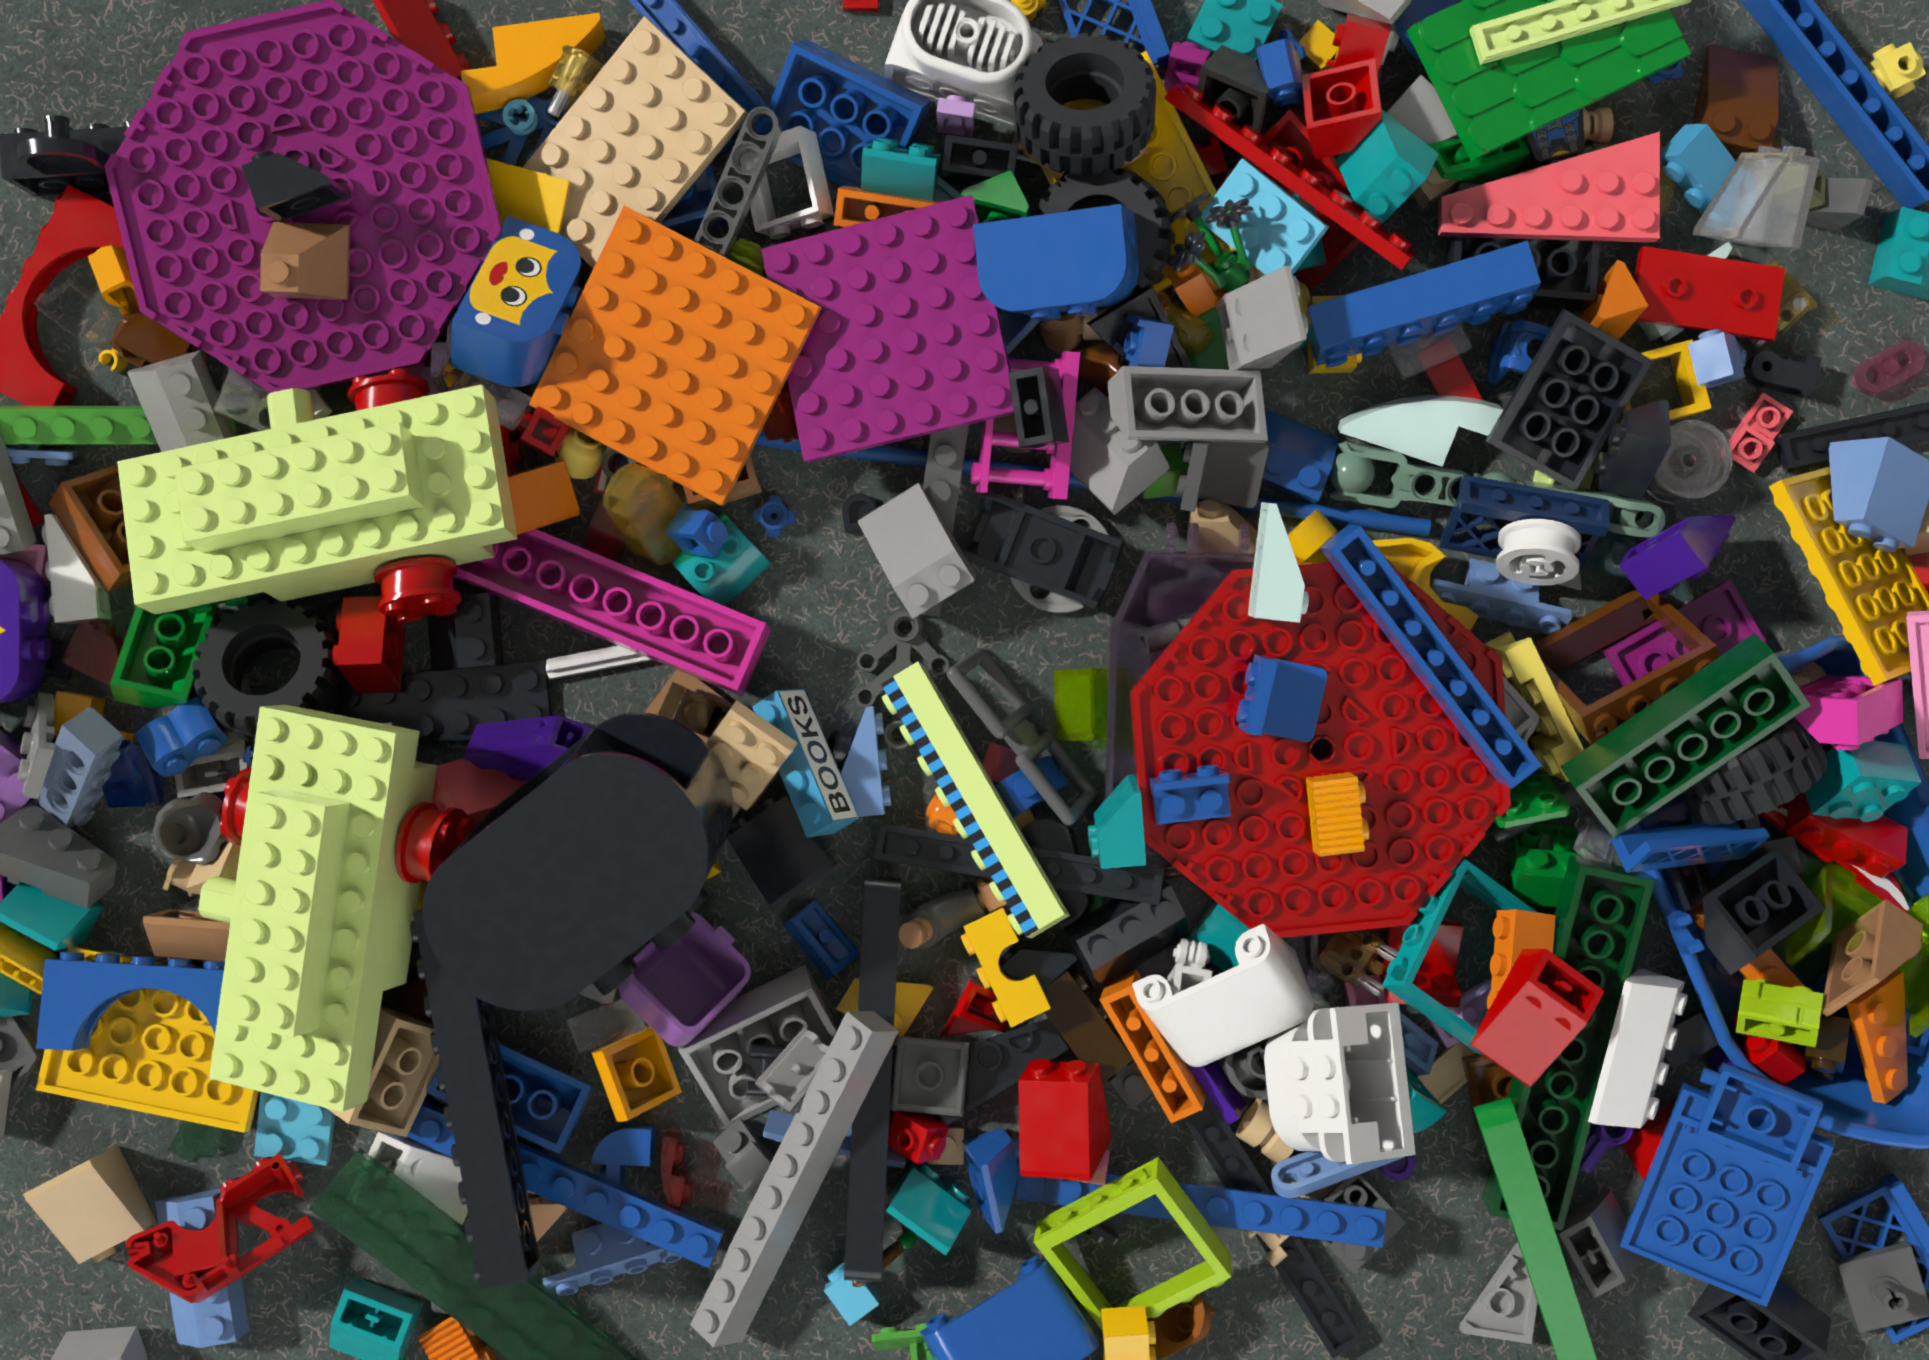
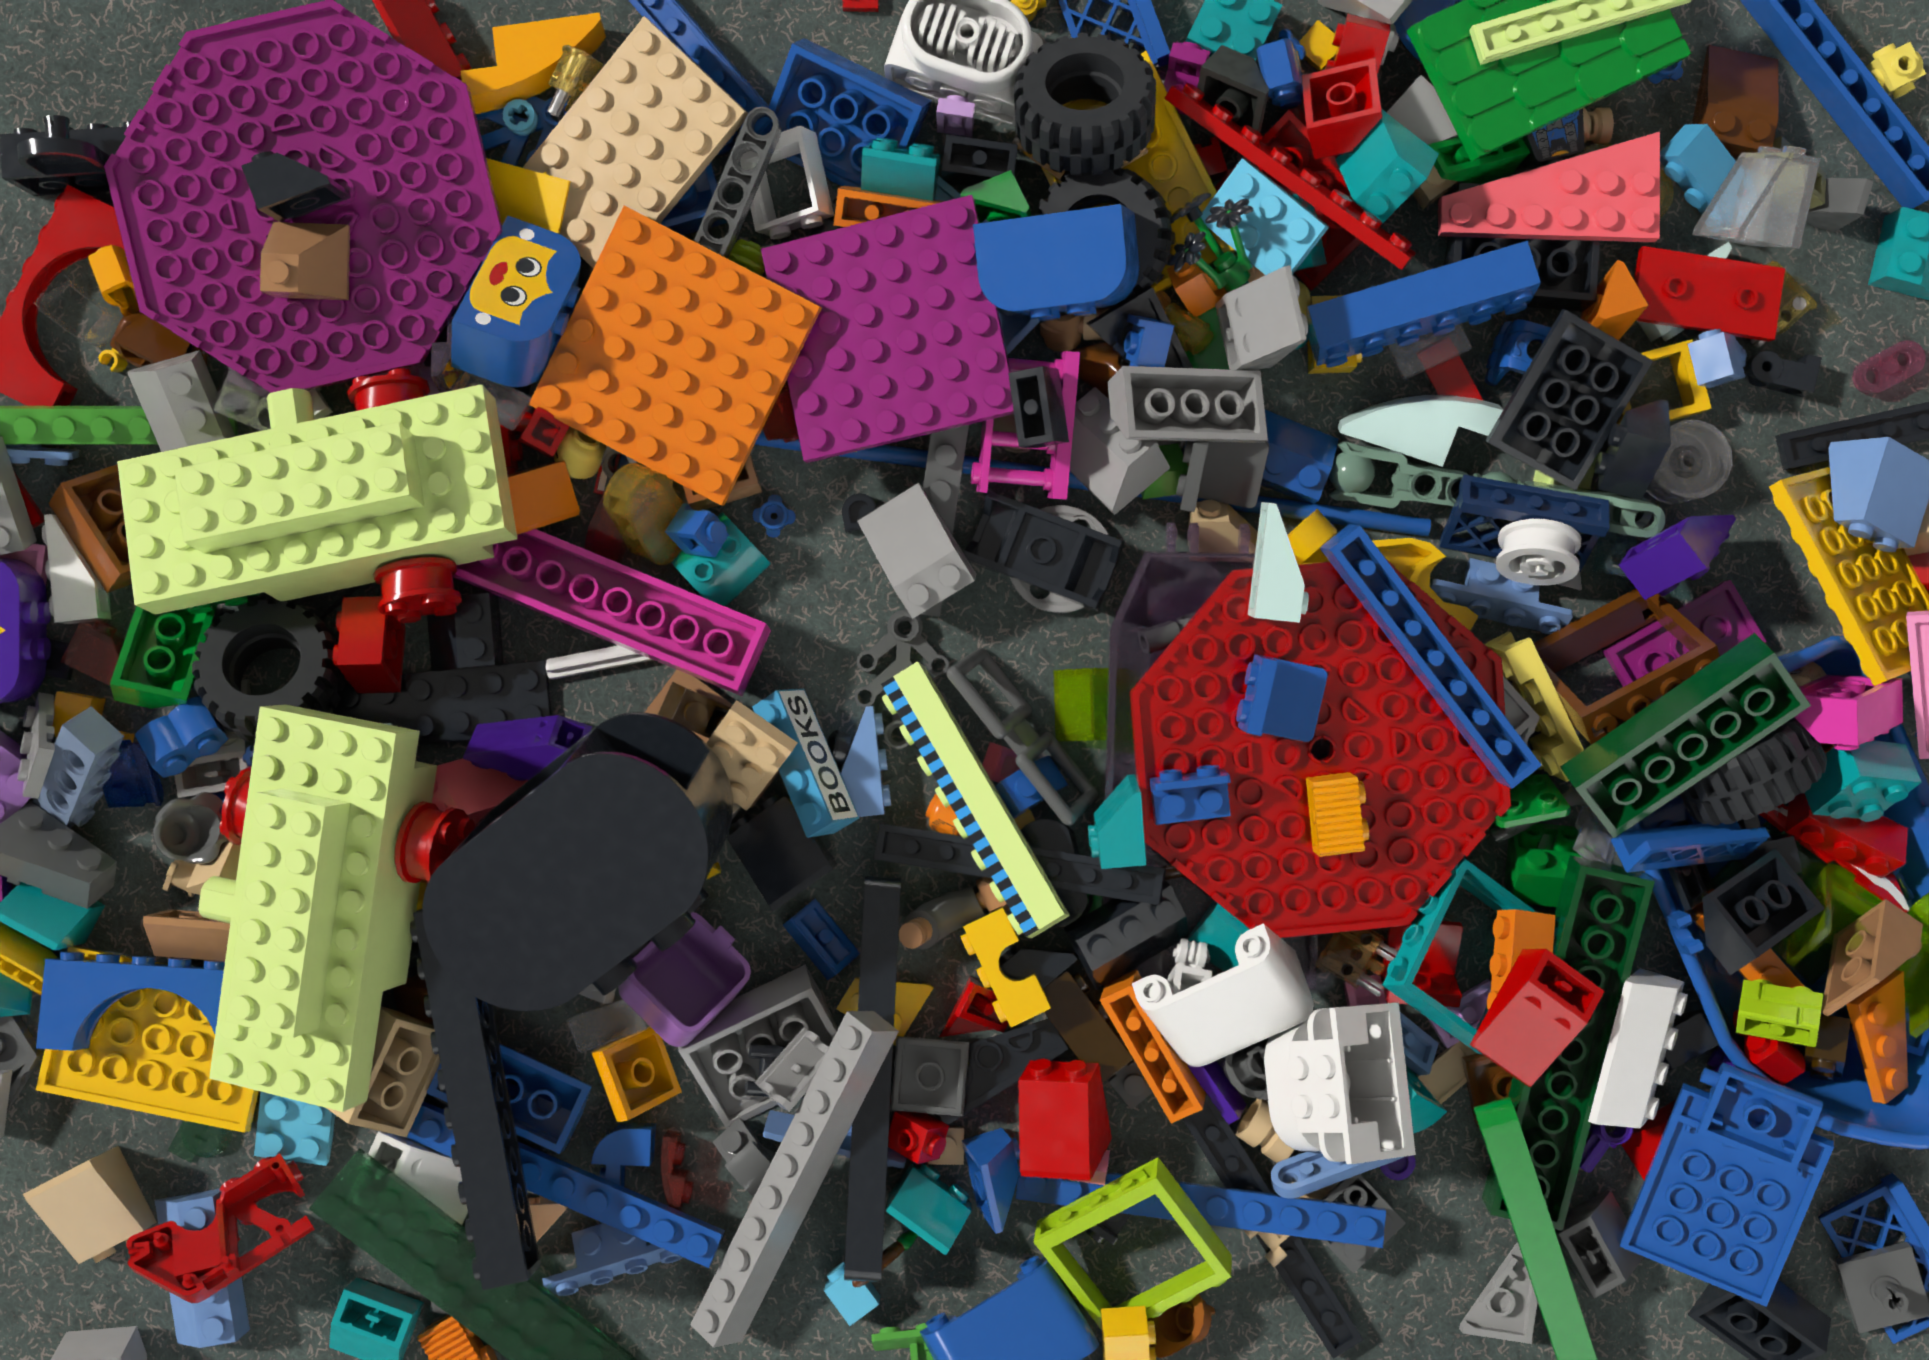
coral slope [1722,392,1793,473] -> none

